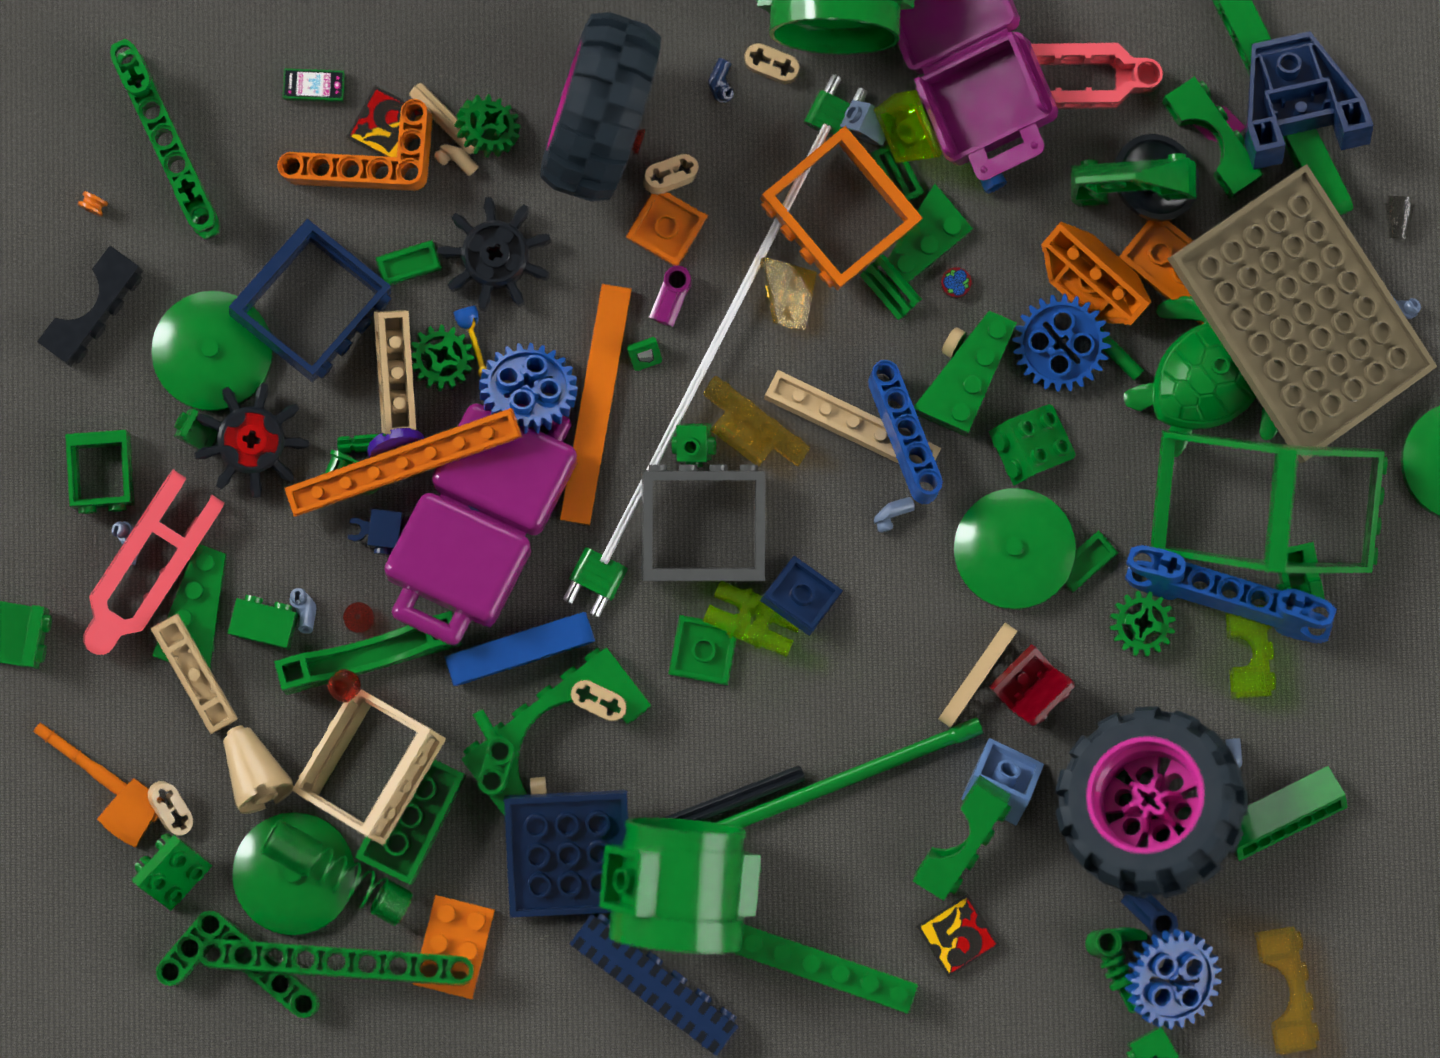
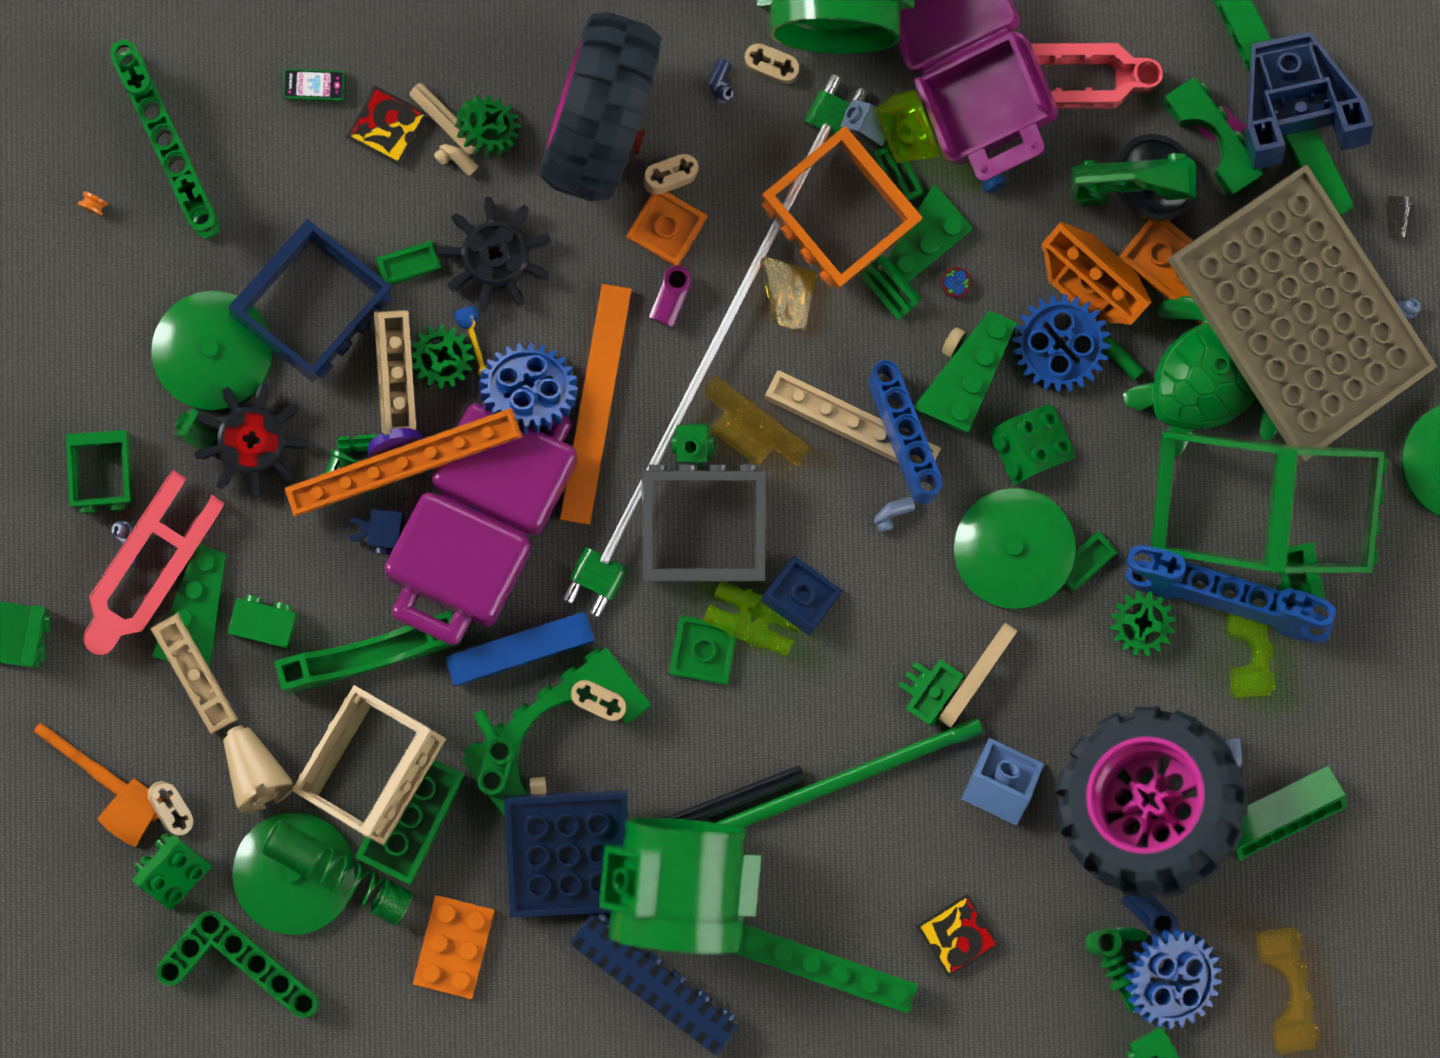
black arch [37,245,143,367] -> none
green beam [198,939,474,986] -> none
orange beam [277,99,433,191] -> none
sand blue arm [290,588,317,634] -> none
clear red tile [328,669,361,702] -> none
clear red tile [343,602,375,633] -> none
green slope [627,337,662,371] -> none
green arch [913,775,1011,901] -> none
dark red bracket [988,644,1075,726] -> none
none -> green hinge [898,659,966,727]

